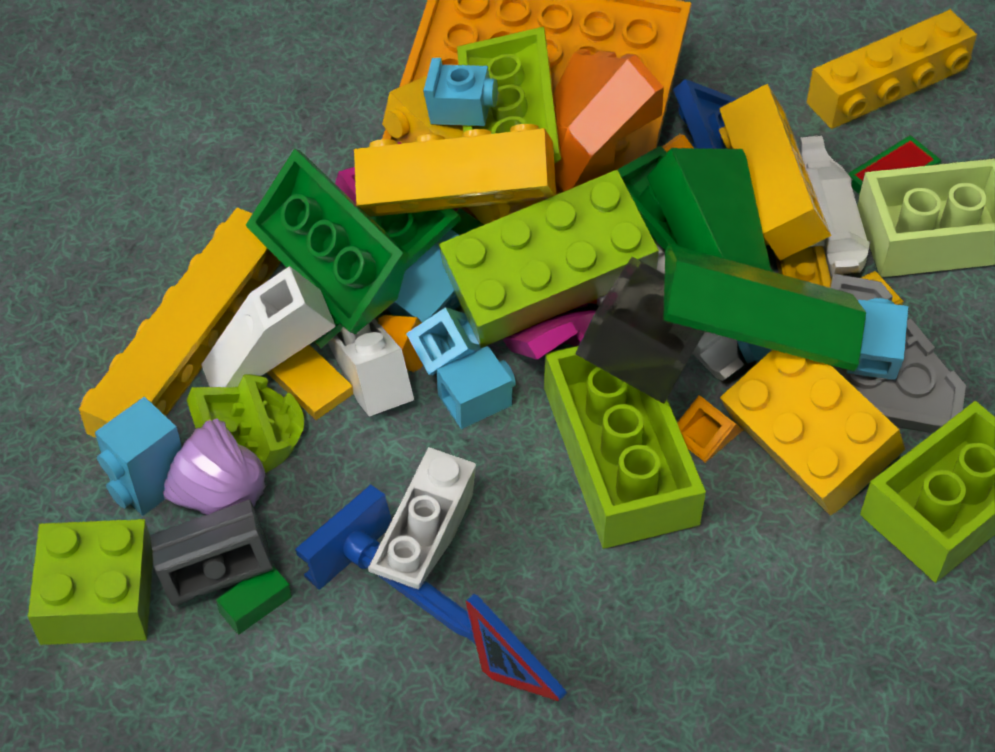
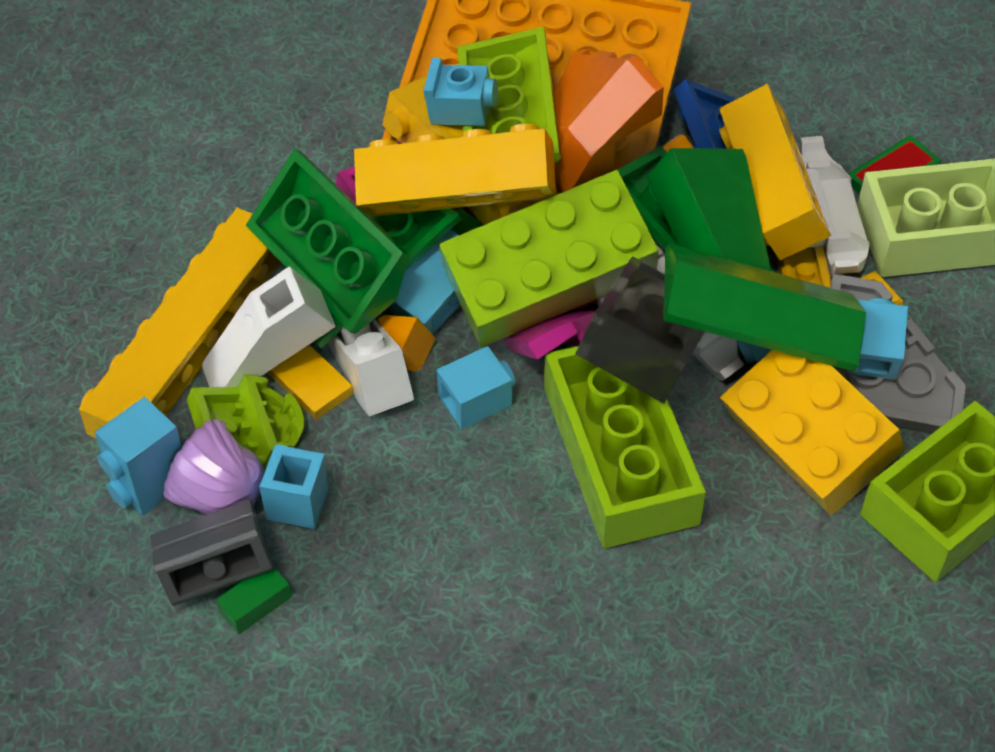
lime brick [28,519,153,645] -> none
blue piece [295,484,567,702] -> none
white slope [369,447,476,590] -> none
medium azure brick [406,307,484,375] -> none
light orange slope [677,395,744,463] -> none
yellow brick [806,9,977,129] -> none
none -> medium azure brick [260,444,329,529]

